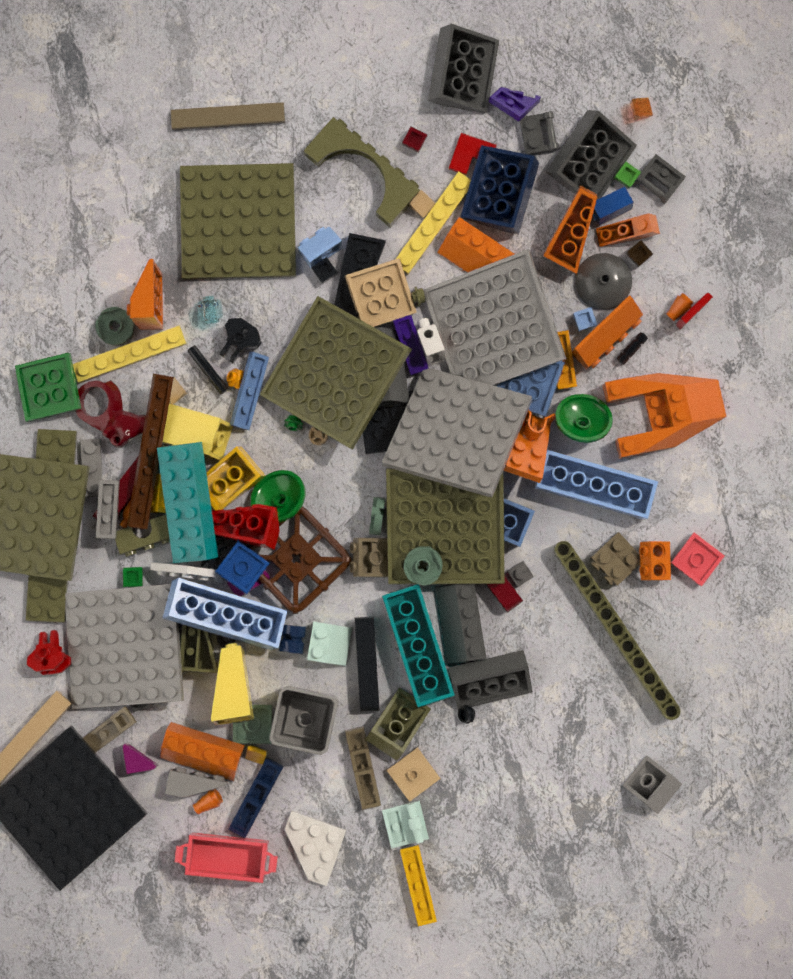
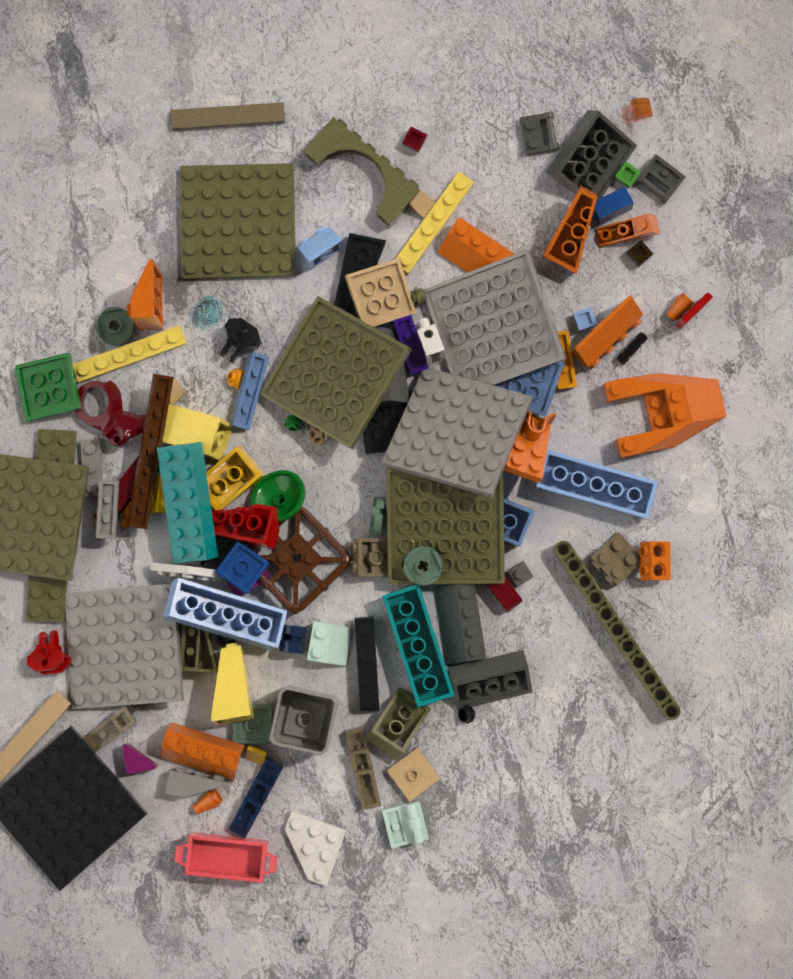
olive arch [115,515,170,557] -> none
green plate [123,567,143,587] -> none
black axle [188,345,228,394] -> none
black plate [311,257,338,284] -> none
yellow plate [400,844,437,927] -> none
dark grey slope [428,23,499,113] -> none
red tile [449,133,497,175] -> none
dark blue slope [460,145,539,235] -> none
dark purple wing [489,87,541,122] -> none
green dish [555,394,613,443] -> none
dark grey dish [575,253,632,310] -> none
light grey slope [623,755,682,814] -> none
coral plate [671,532,725,586] -> none

